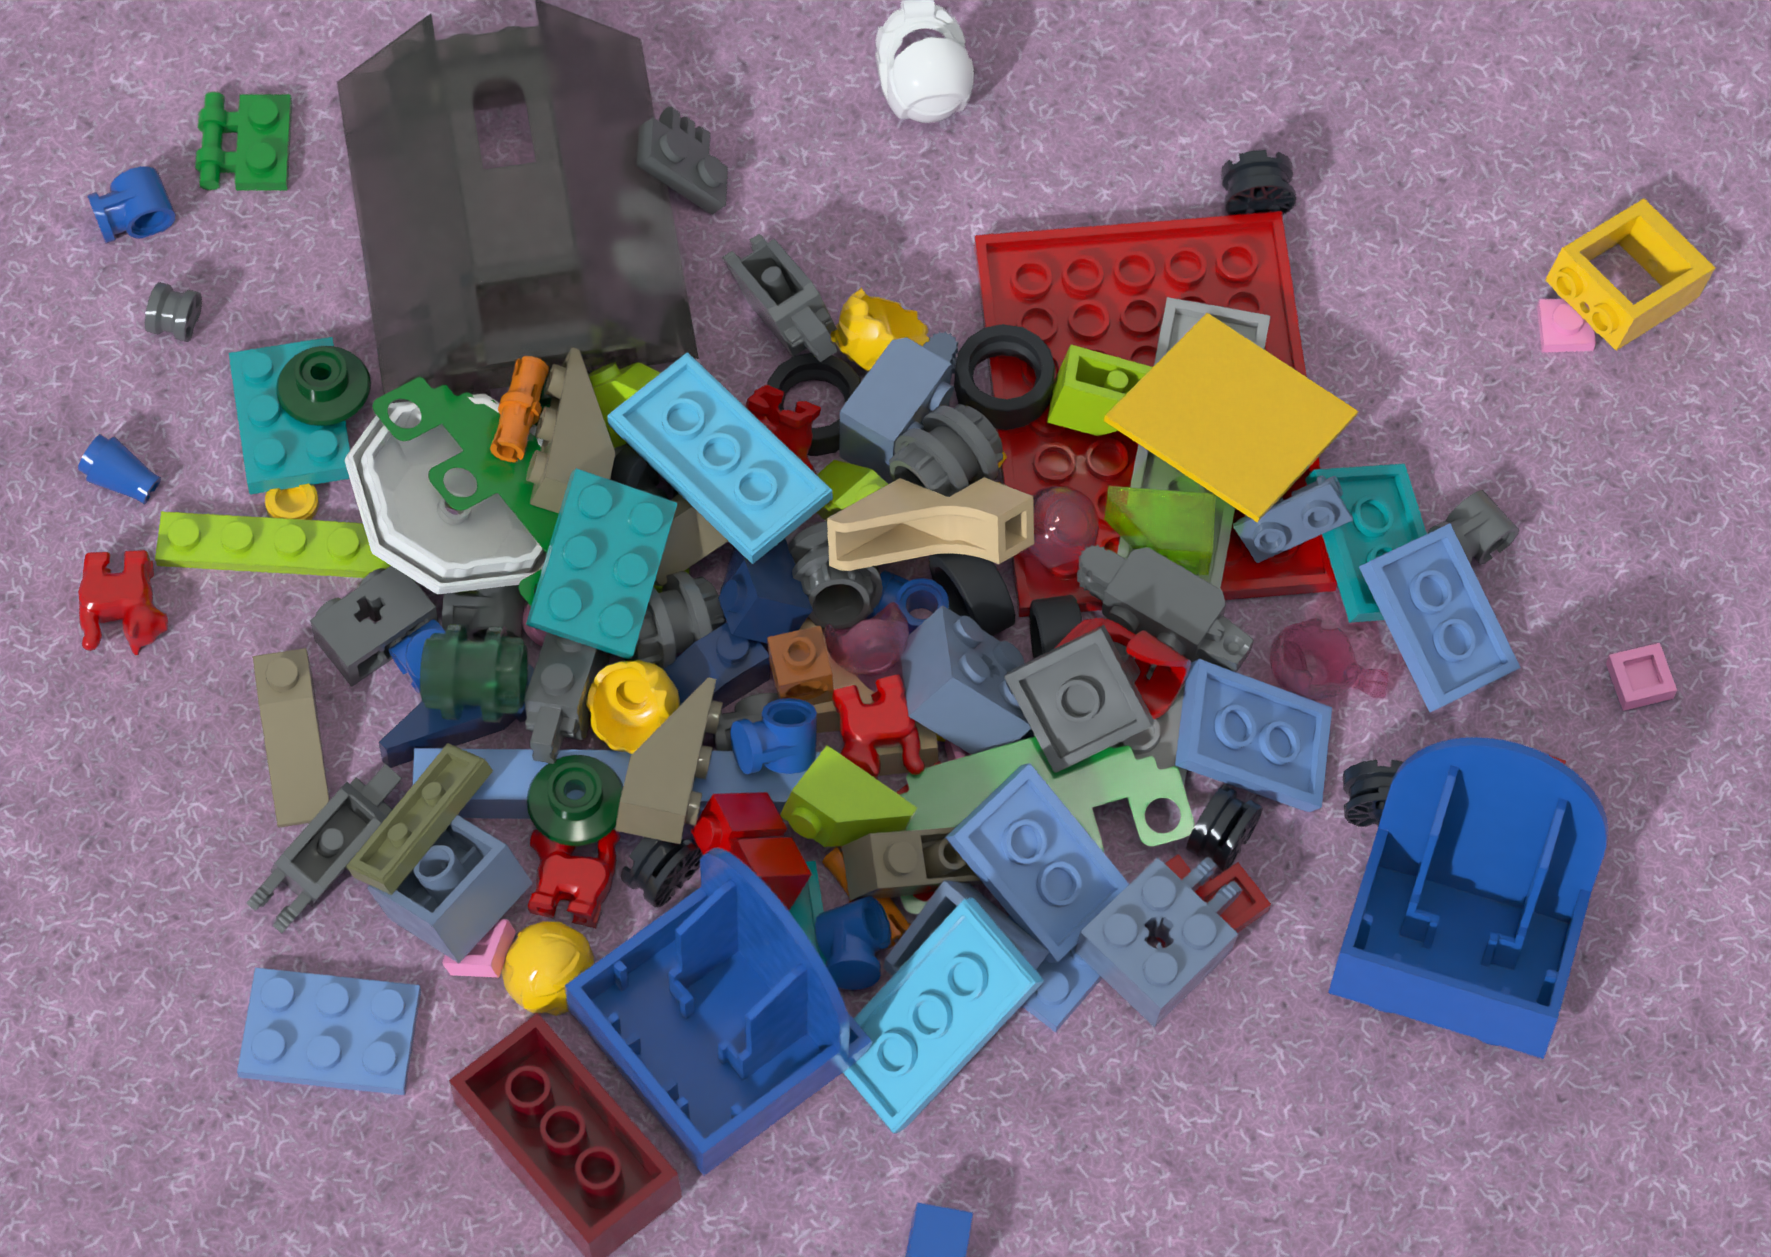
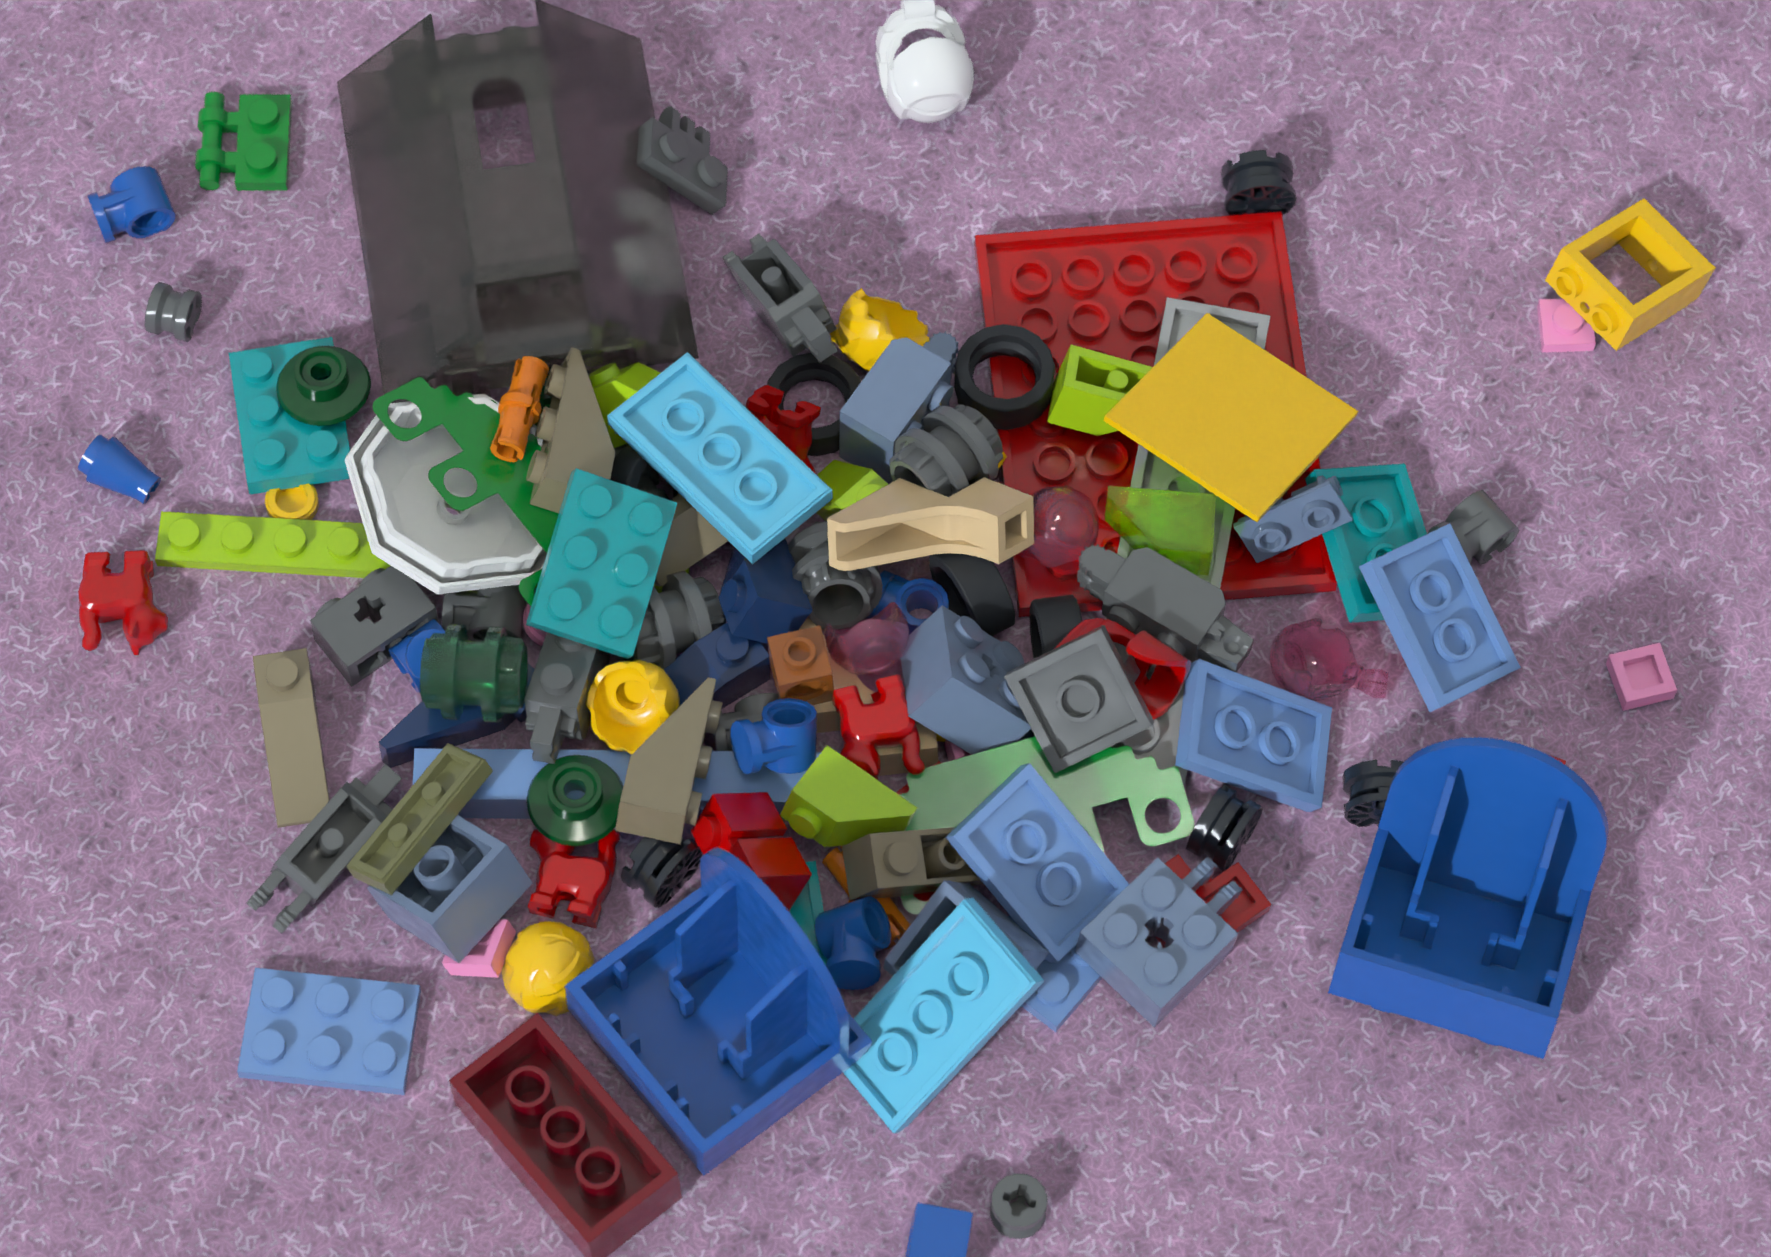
none -> dark grey wheel [990,1173,1048,1239]

